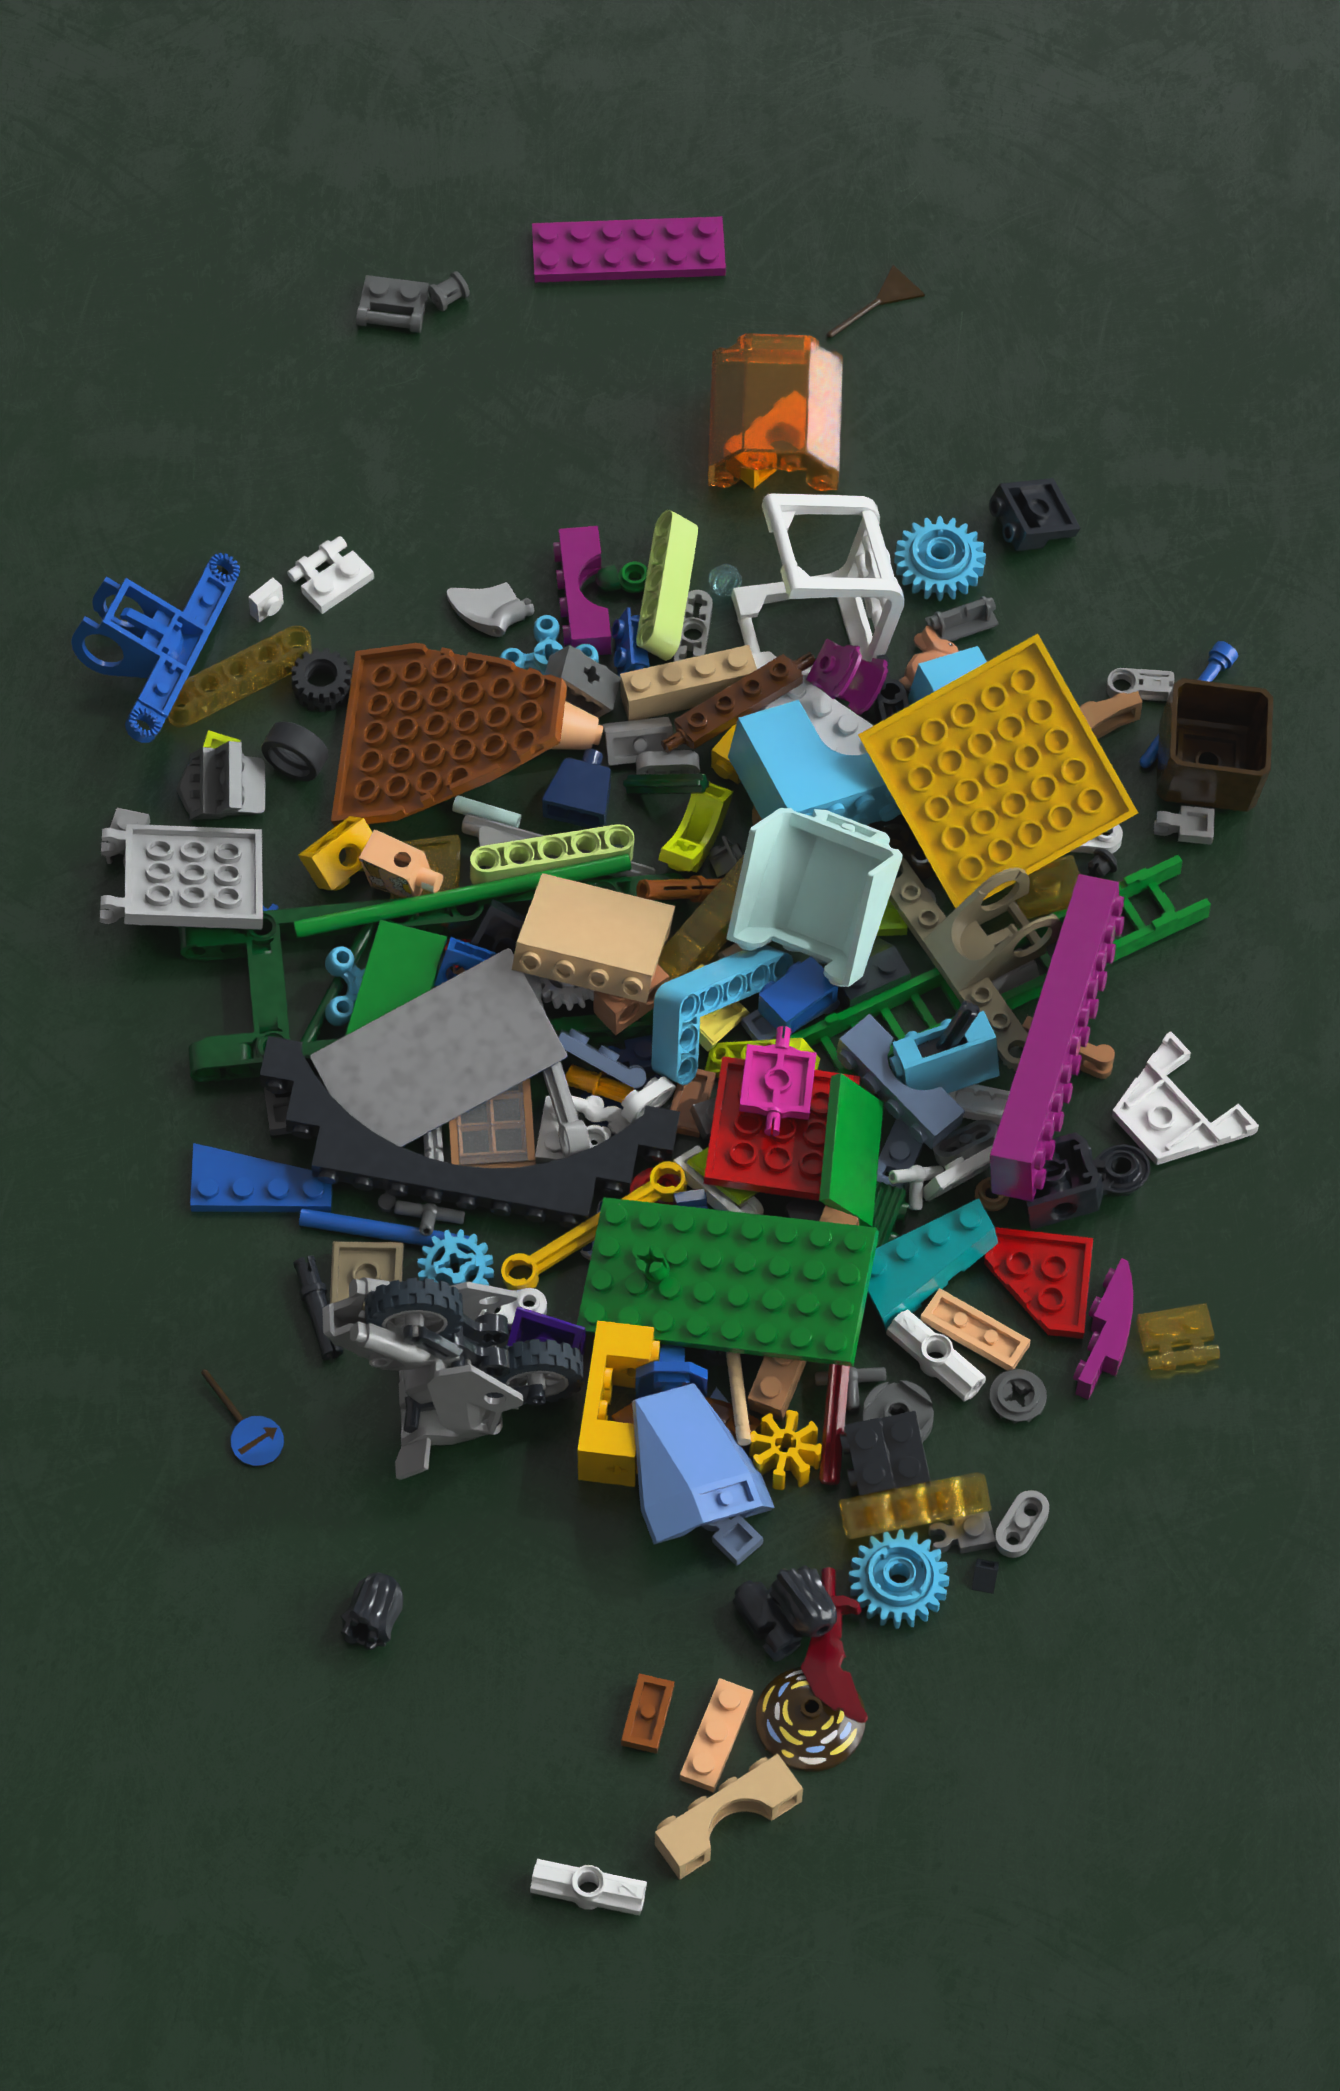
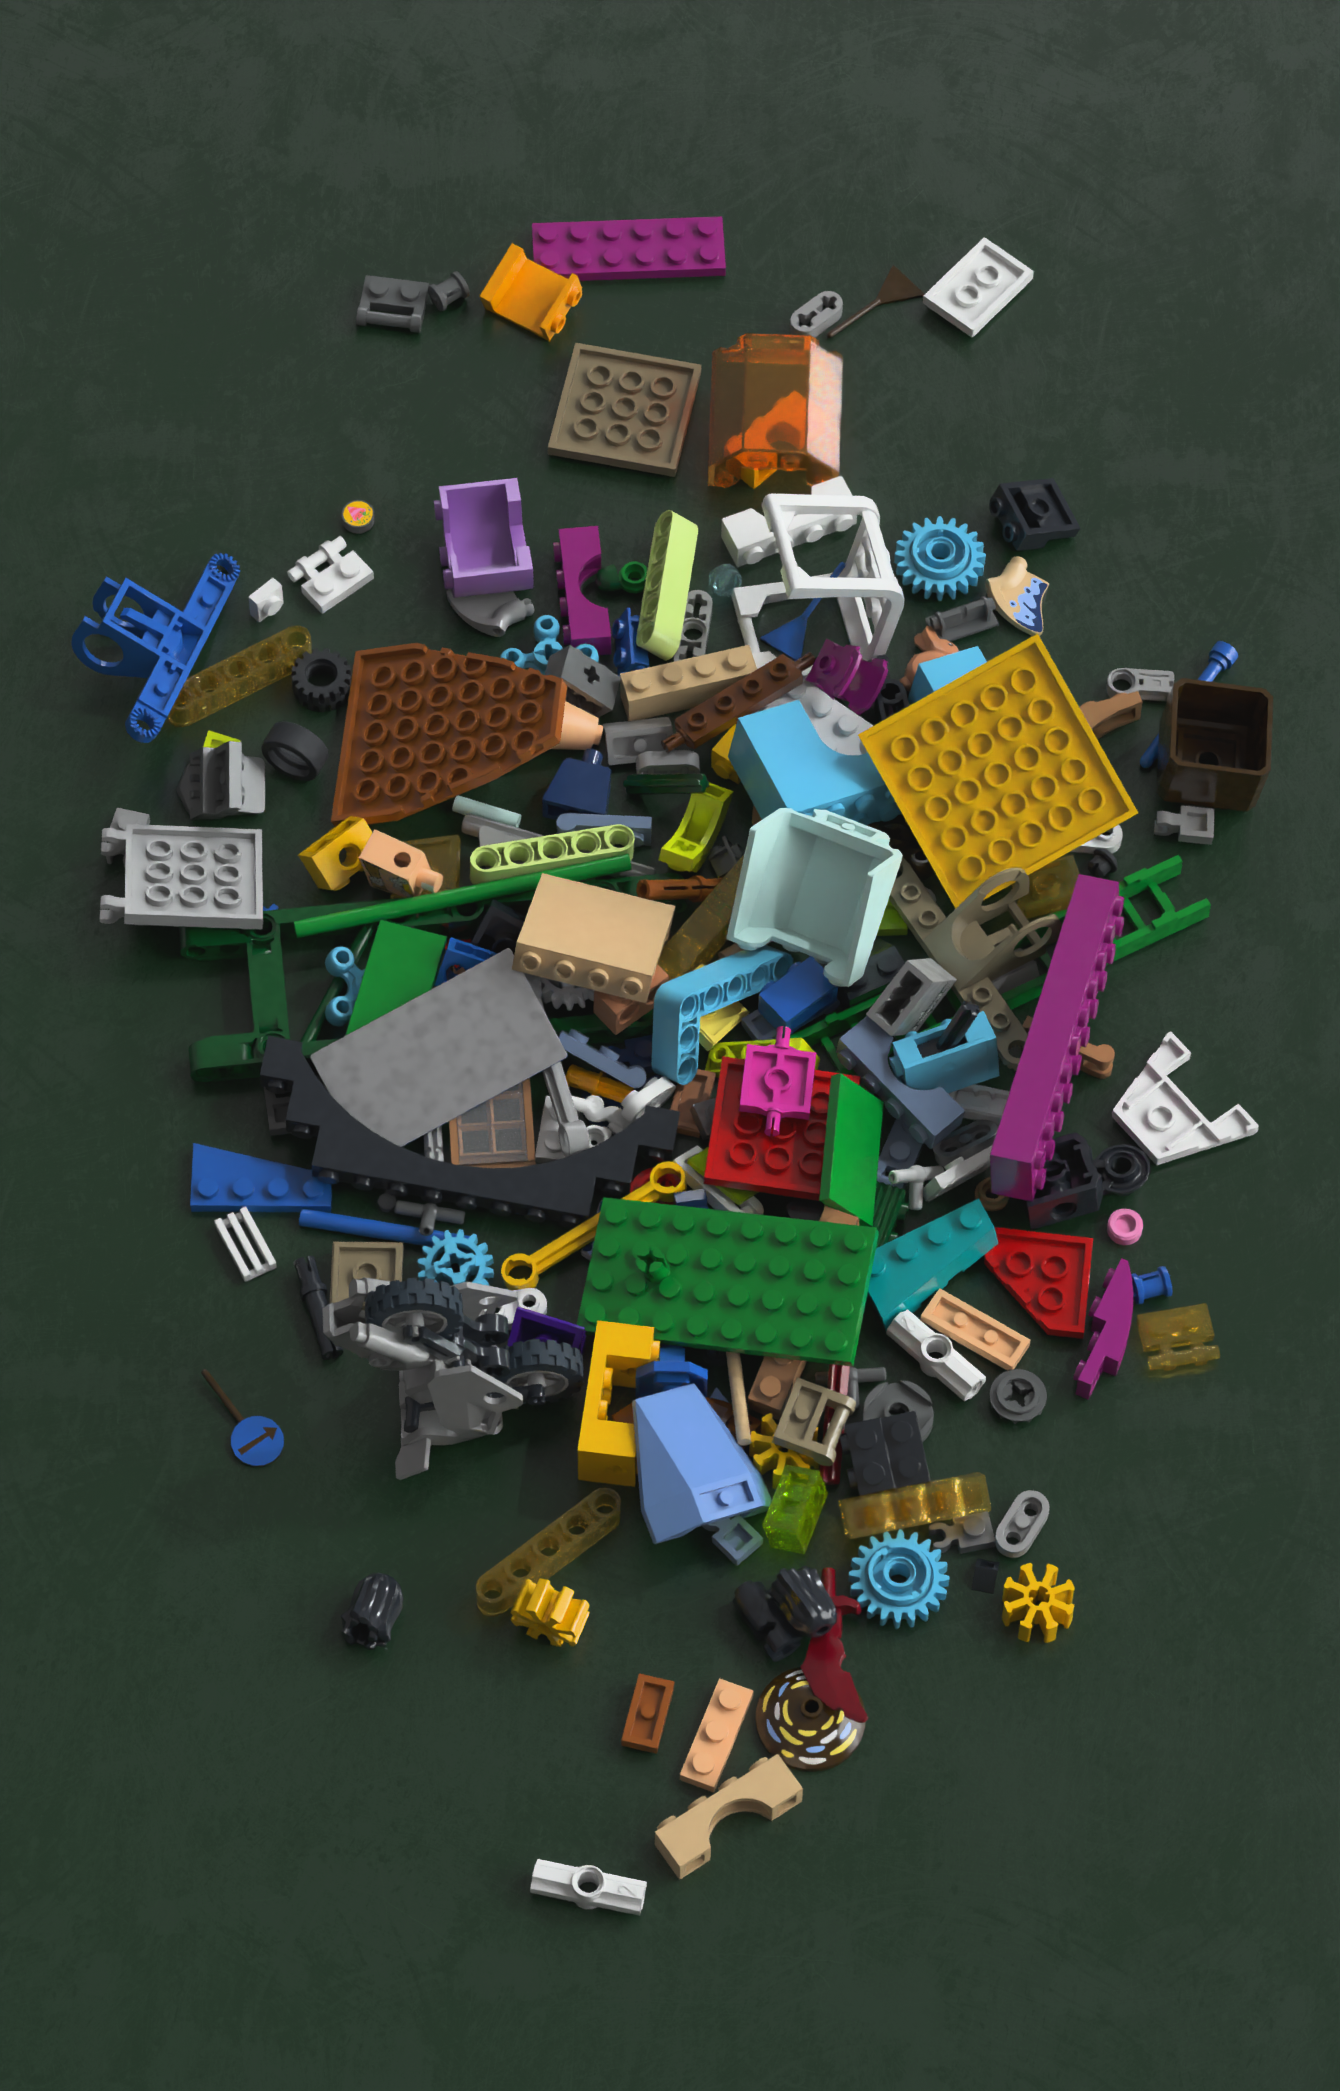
none -> white tile [214,1206,277,1282]
none -> tile [342,500,375,534]
none -> medium lavender cylinder [434,478,534,598]
none -> clear yellow beam [476,1487,621,1617]
none -> light orange panel [479,243,582,341]
none -> yellow gear [511,1578,590,1647]
none -> dark tan plate [548,343,702,477]
none -> sand blue plate [556,813,652,847]
none -> white arch [721,476,857,567]
none -> blue piece [760,562,845,660]
none -> clear neon green brick [762,1465,828,1554]
none -> dark tan plate [772,1377,856,1466]
none -> light grey beam [790,291,843,341]
none -> light grey brick [866,958,957,1036]
none -> white plate [923,237,1034,338]
none -> tan arm [985,556,1050,636]
none -> yellow gear [1002,1563,1075,1643]
none -> bright pink tile [1107,1209,1143,1245]
none -> blue bush [1131,1266,1173,1305]

